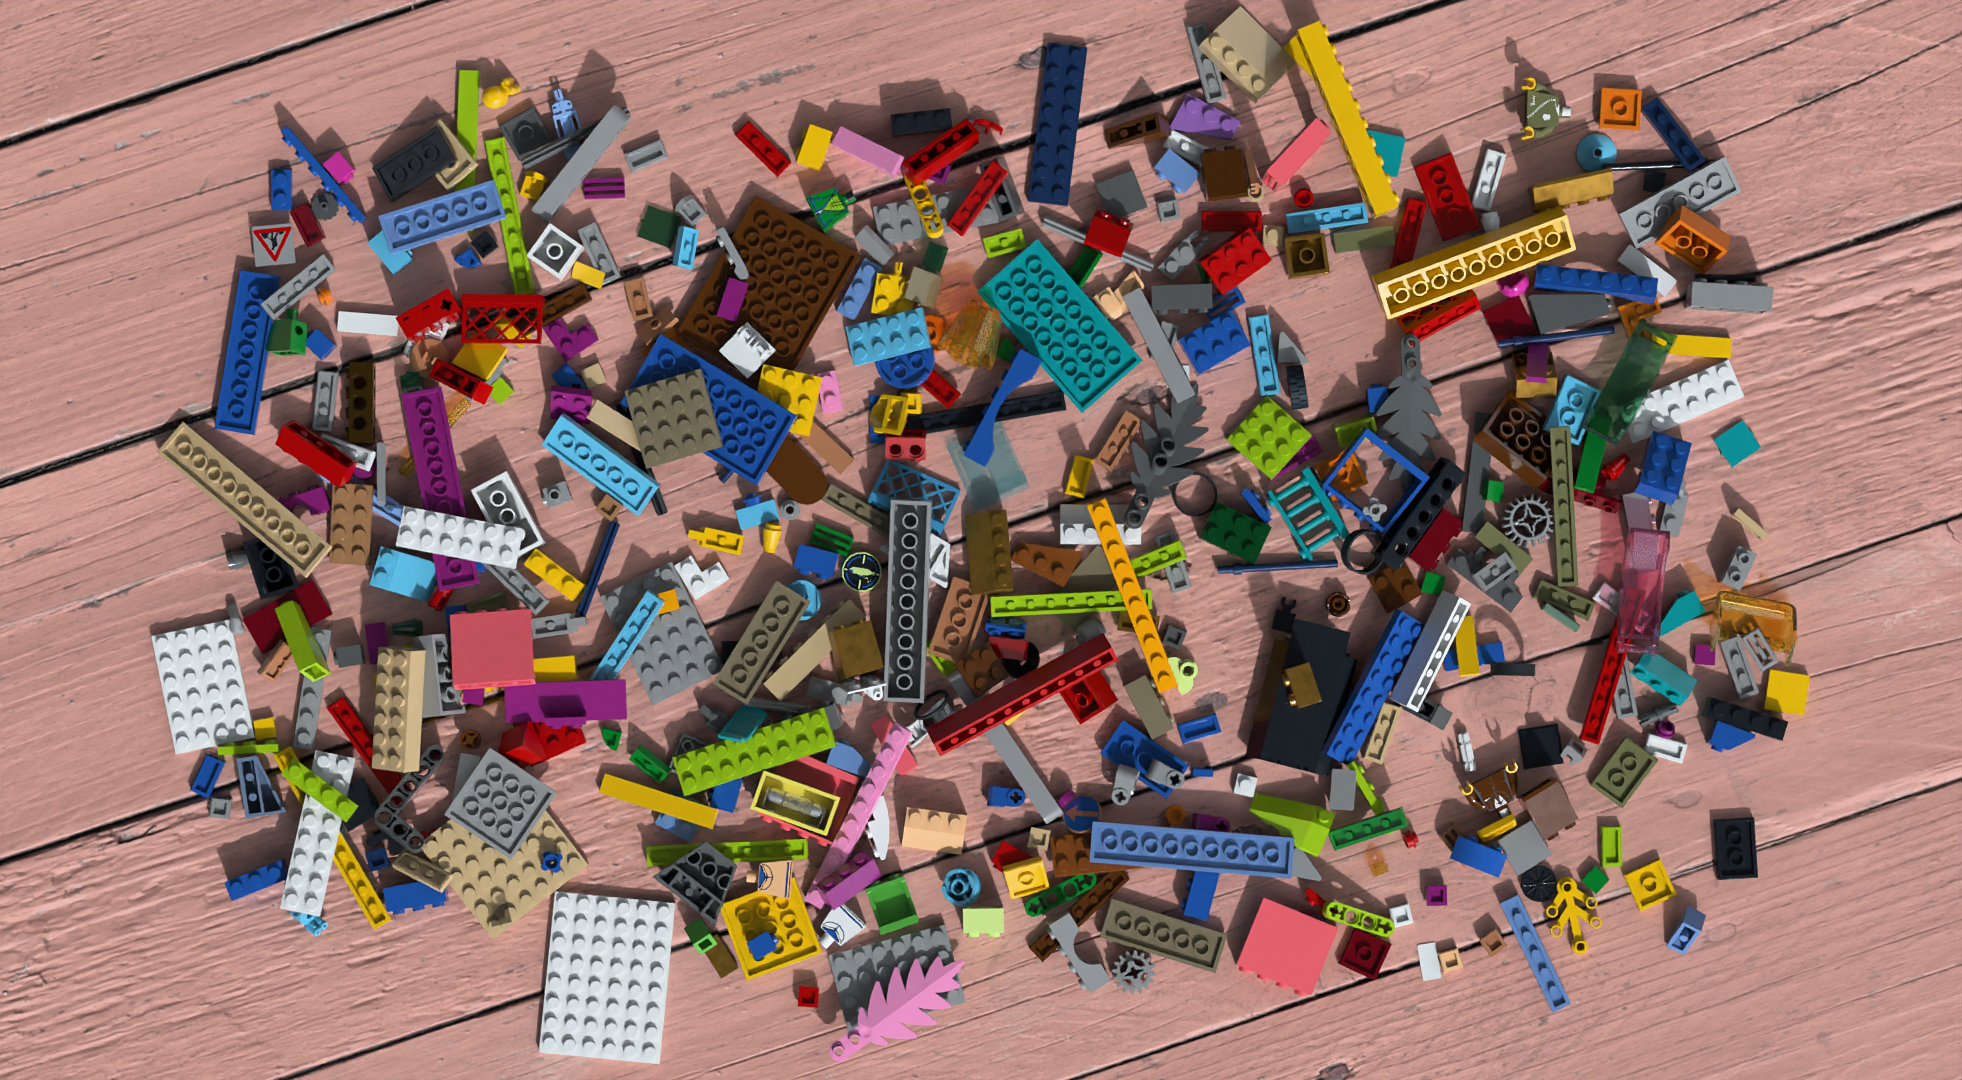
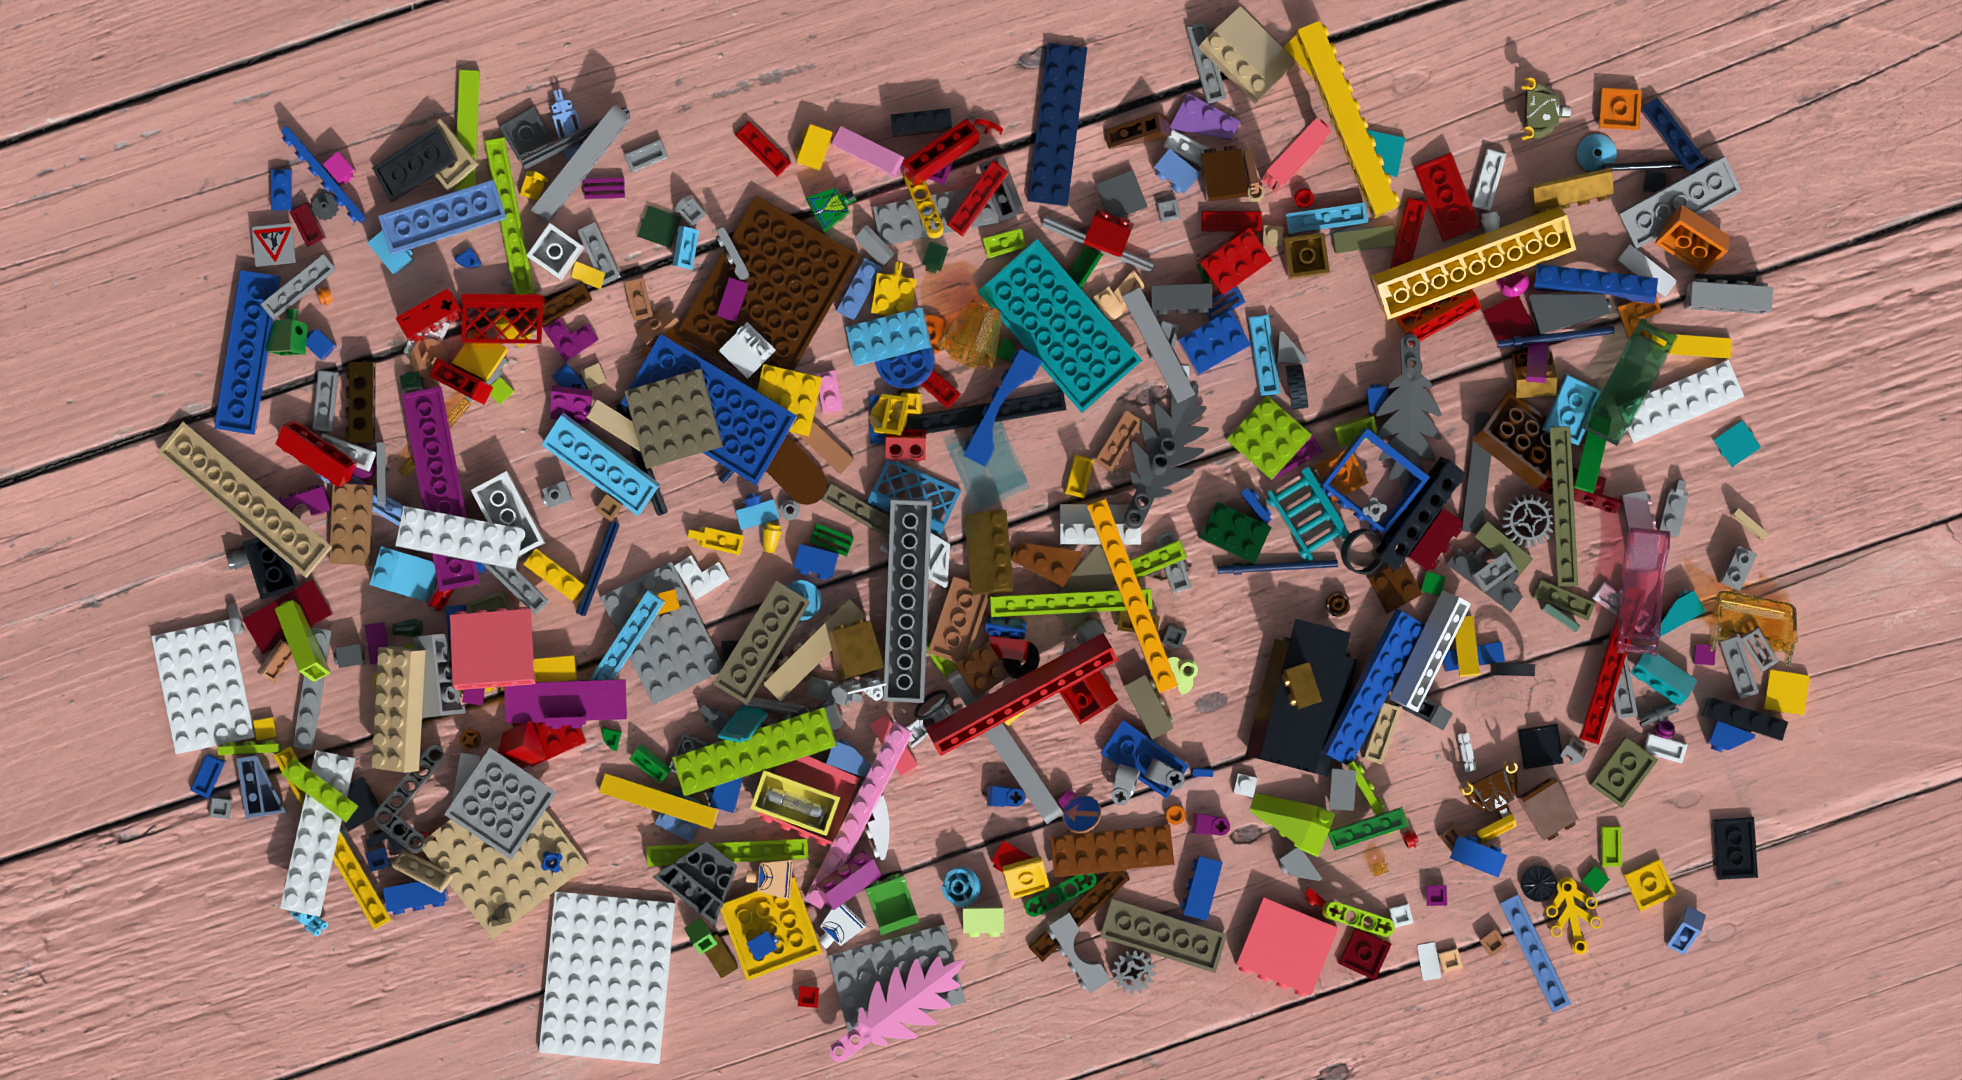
blue brick [224,859,288,901] -> none
red tile [327,696,412,806] -> none
white tile [337,311,399,336] -> none
black plate [471,231,499,259] -> none
yellow piece [482,77,520,109] -> none
light grey hinge [532,613,587,639] -> none
tile [842,552,882,592] -> none
light nougat slope [902,806,967,855] -> none
dark tan piece [903,266,943,309] -> none
tan plate [1027,827,1051,850] -> none
medium blue plate [1089,821,1294,879] -> none
light grey hinge [1158,228,1209,281] -> none
black tyre [1173,472,1217,517] -> none
blue tile [1177,713,1221,744] -> none
black plate [1271,597,1296,634] -> none
green tile [1482,480,1504,502] -> none
light grey tile [1496,820,1552,876] -> none
red cone [1601,452,1631,481] -> none
blue brick [1634,431,1692,505] -> none

